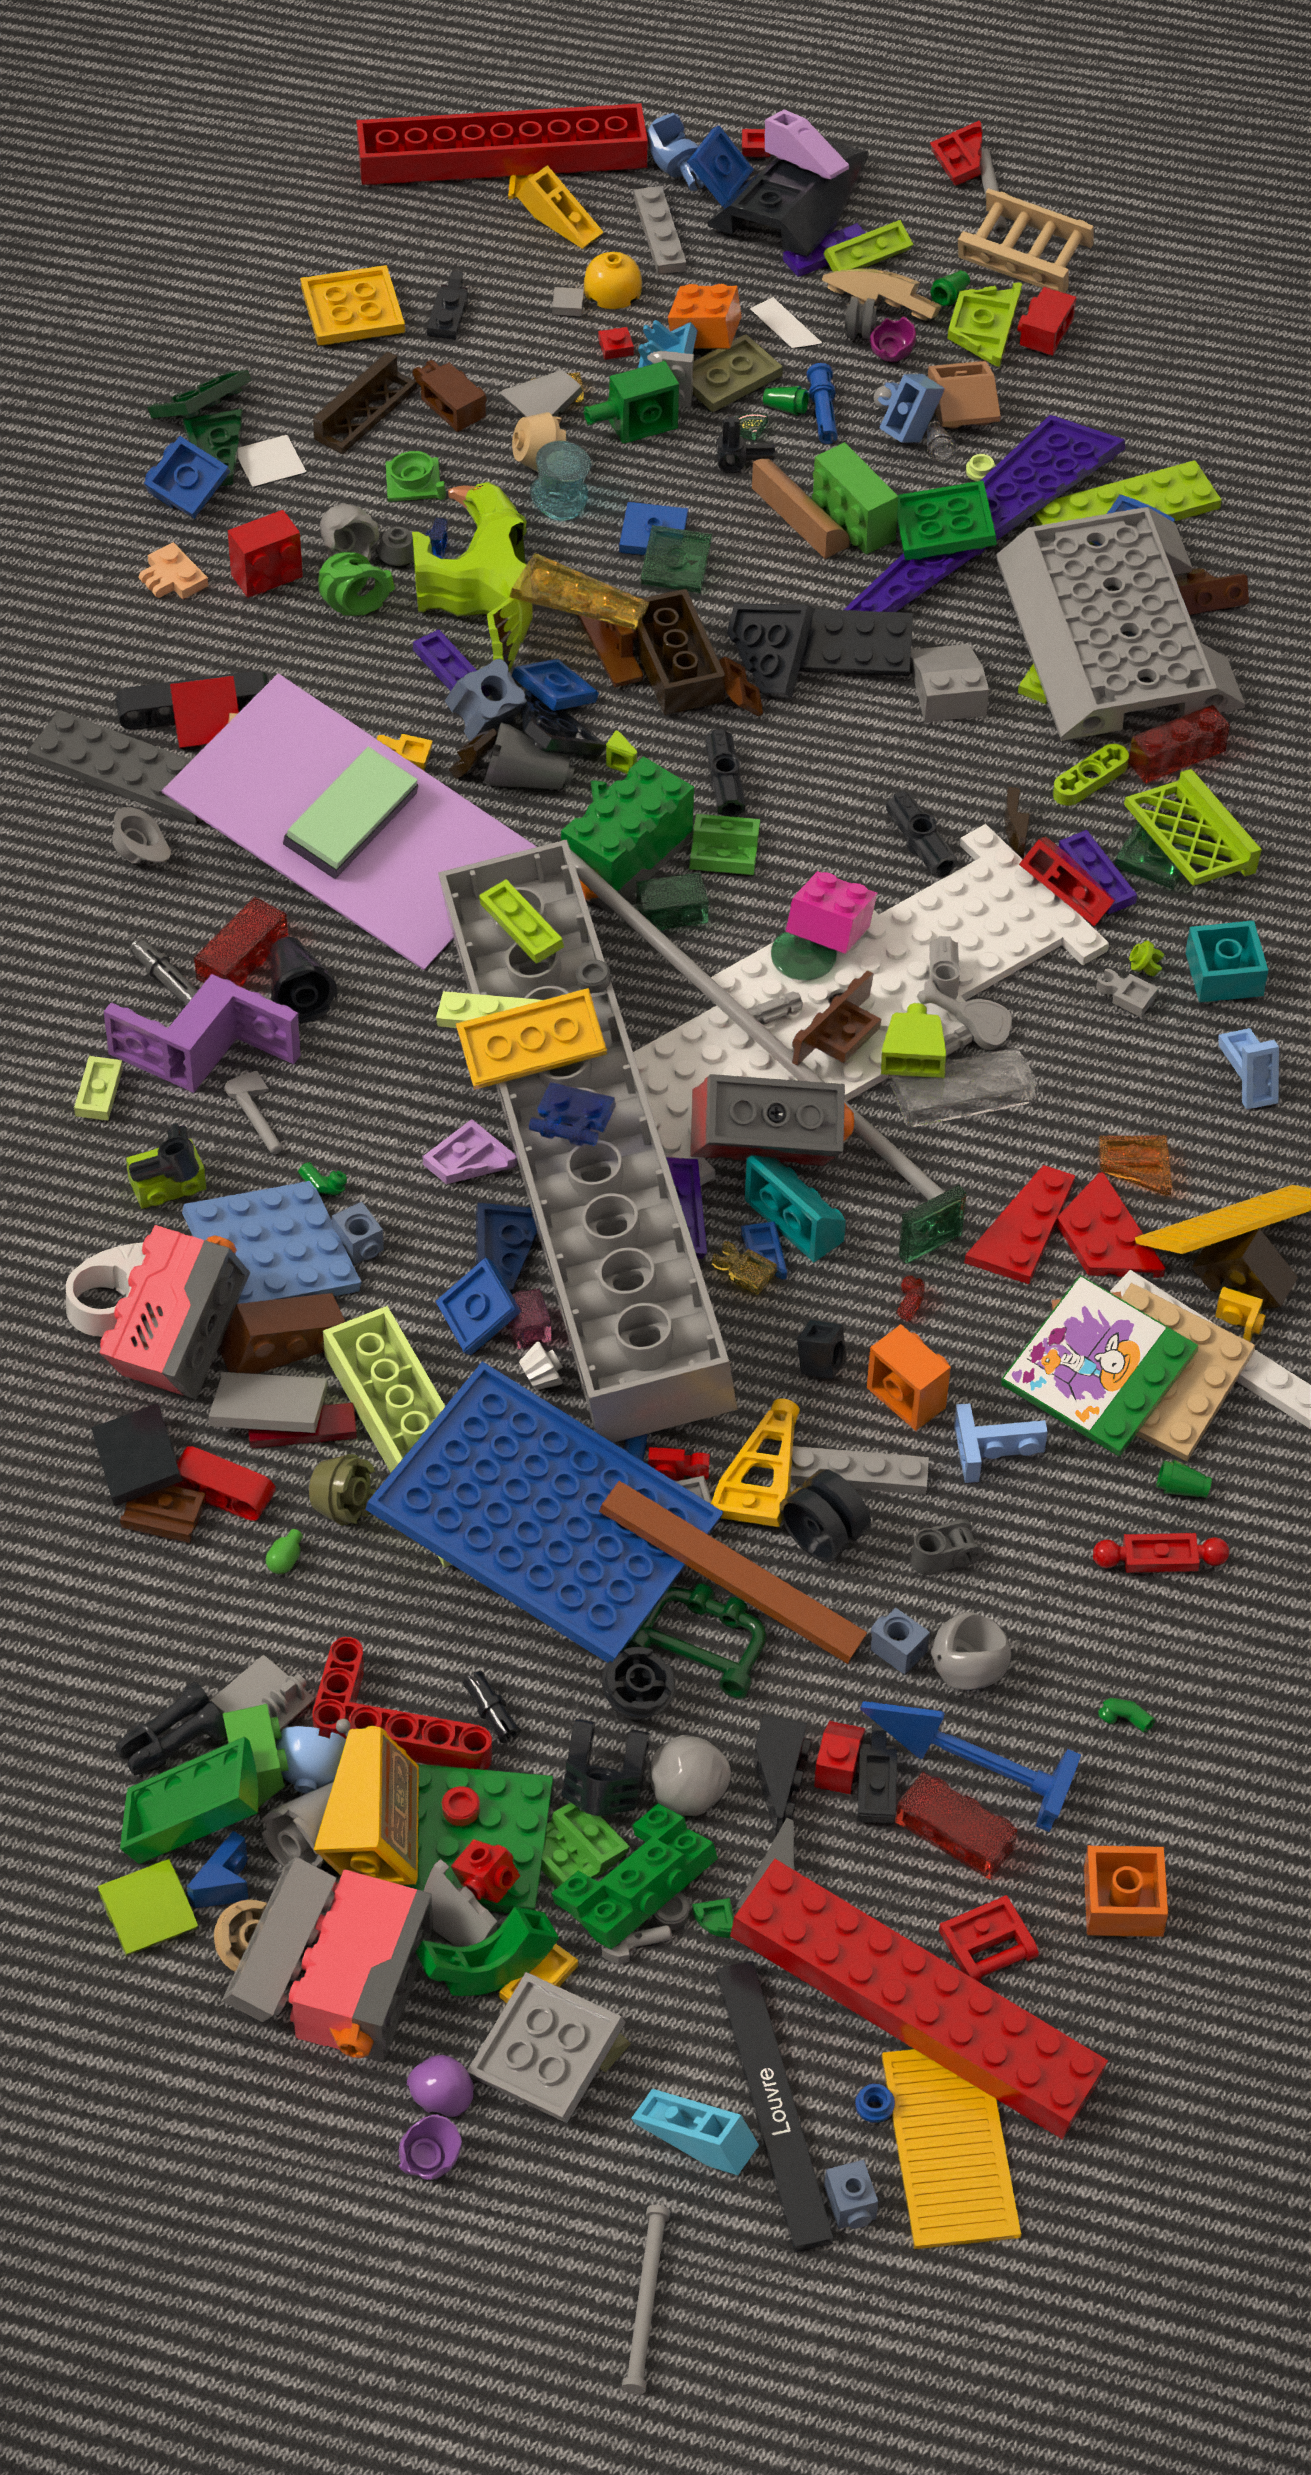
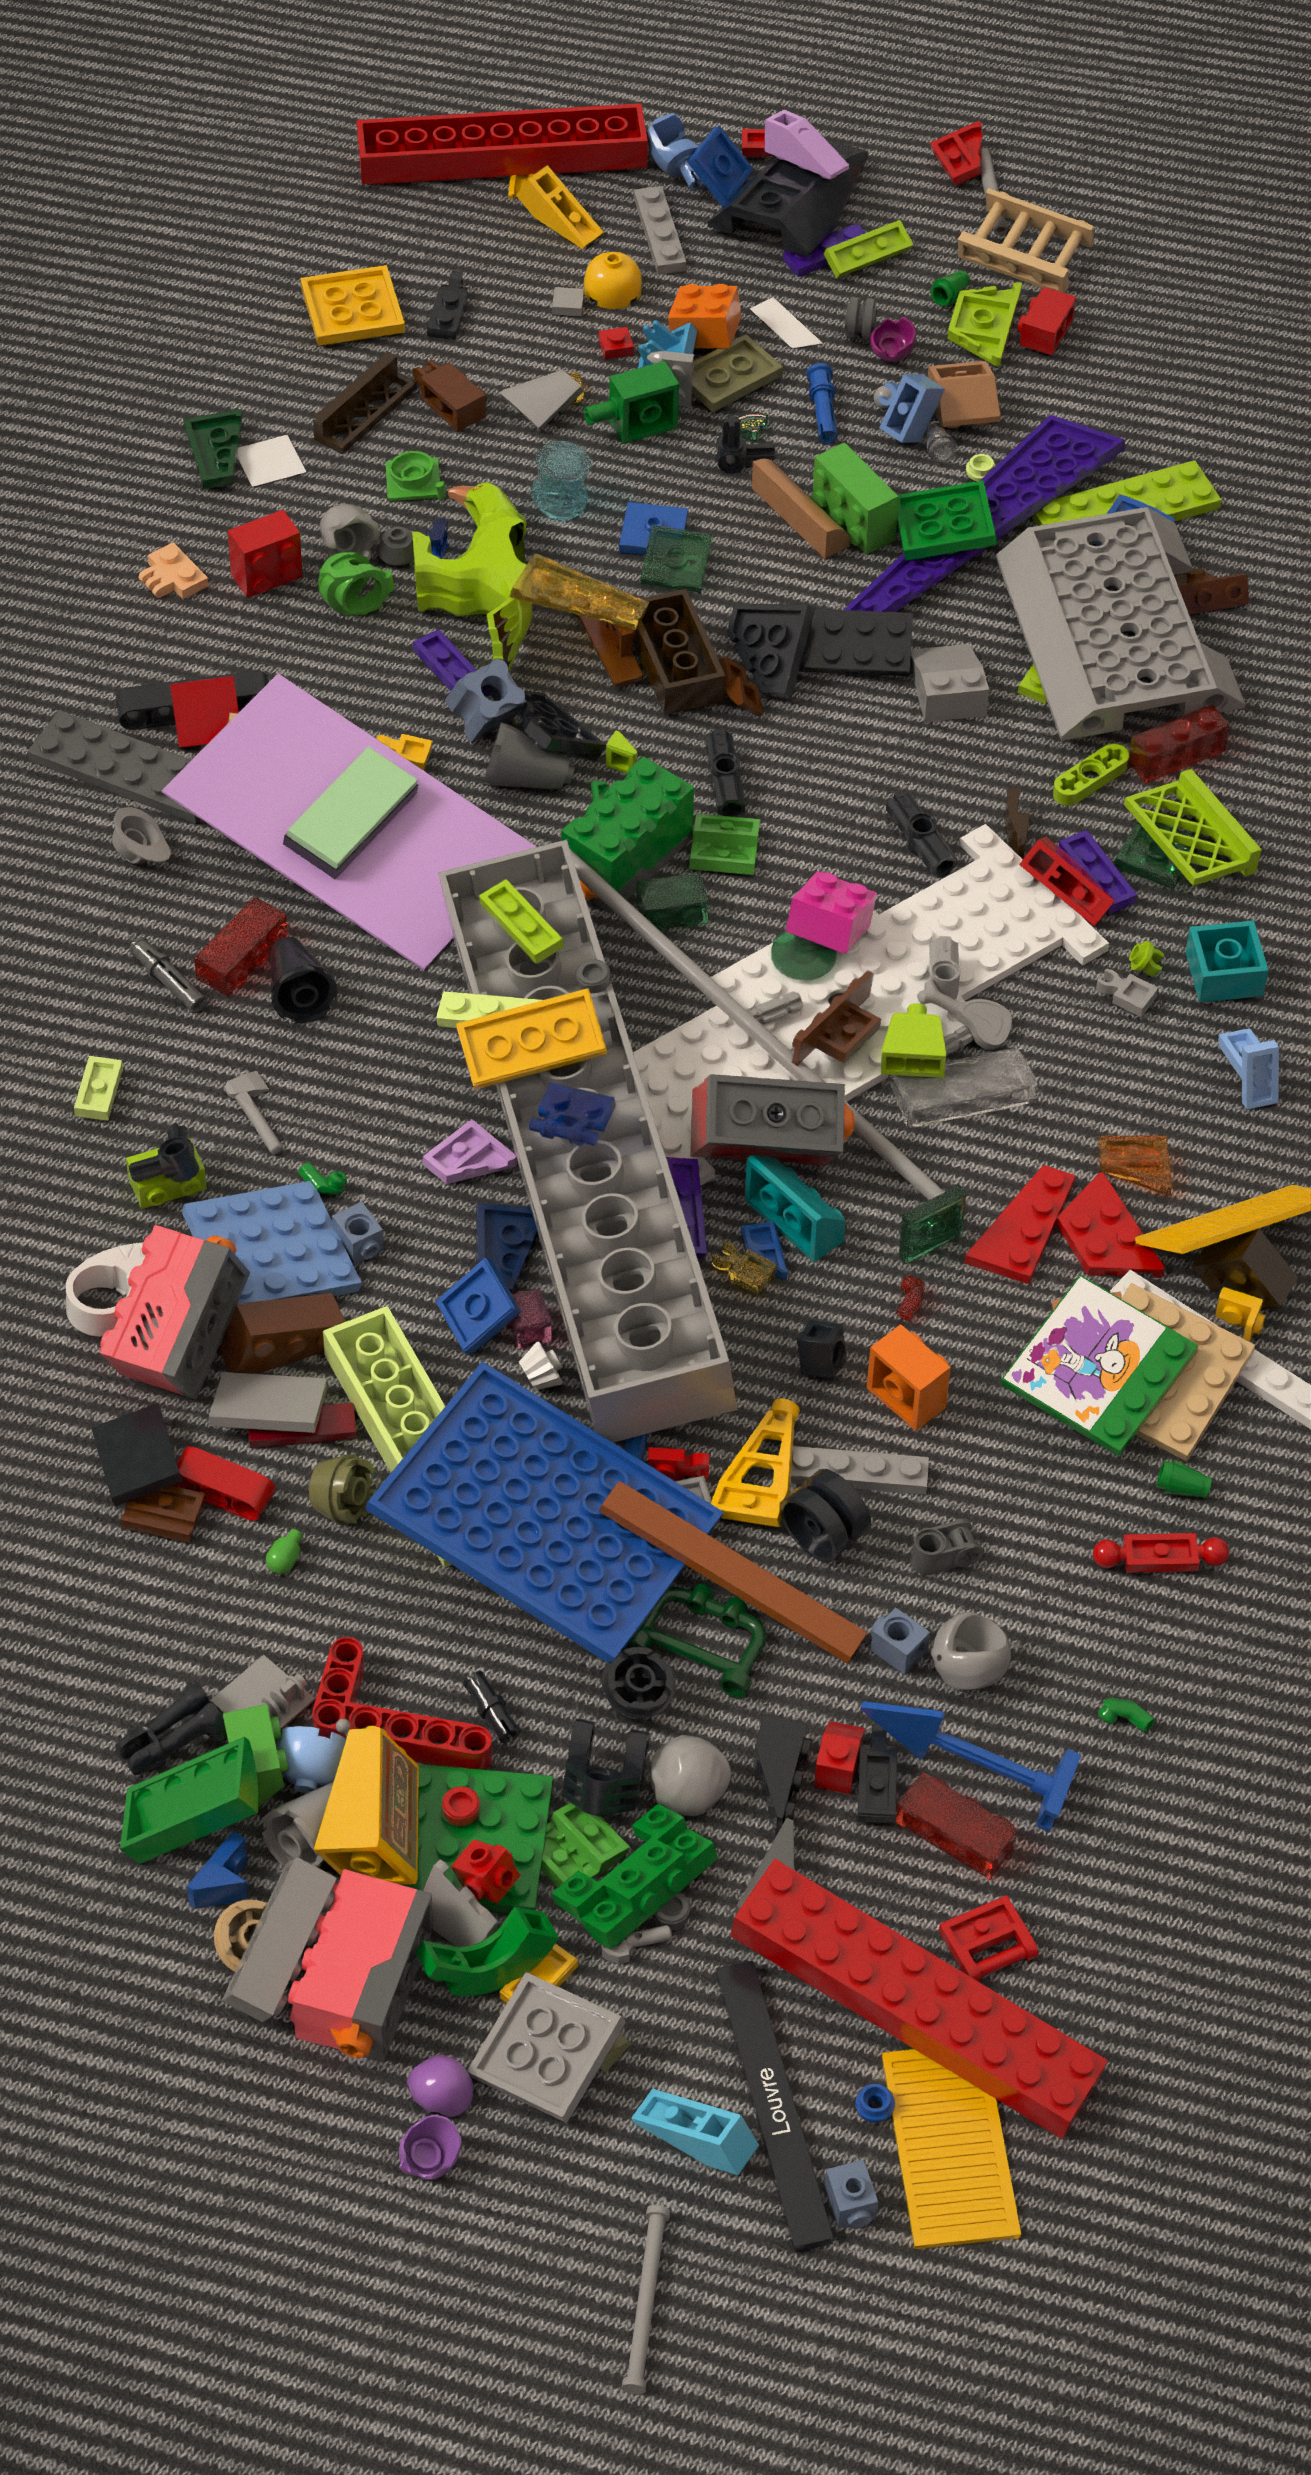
lime slope [97,1859,198,1956] -> none
medium lavender bracket [104,974,301,1093] -> none
blue plate [144,436,230,519] -> none
dark green wing [147,370,252,419] -> none
dark brown slope [449,728,497,779] -> none
blue tile [511,659,599,711] -> none
tan cone [512,412,566,473] -> none
green tile [692,1898,734,1938] -> none
green cone [763,386,809,416] -> none
tan slope [822,269,942,321] -> none
light blue bracket [954,1403,1047,1483] -> none
orange brick [1084,1845,1168,1937] -> none

